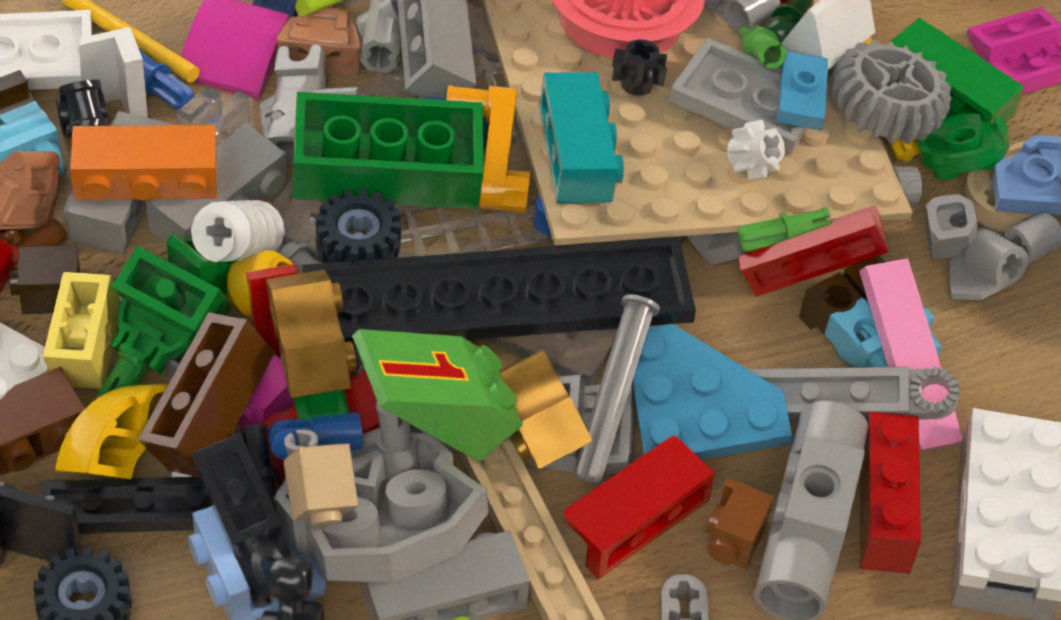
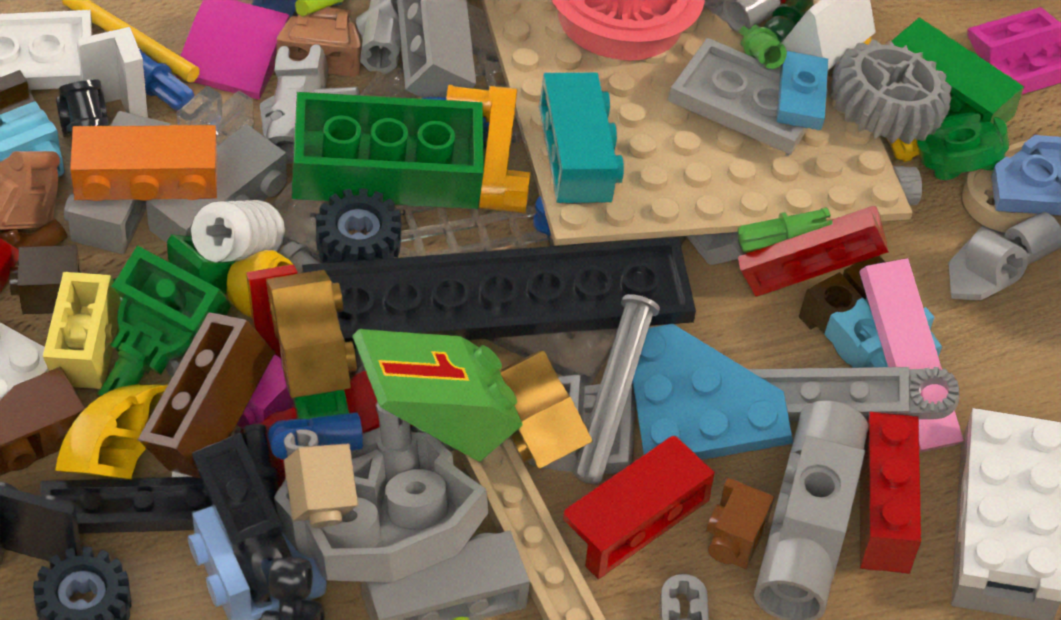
black gear [612,39,667,95] -> none
white gear [727,120,785,180] -> none
light grey rock [925,194,977,260] -> none

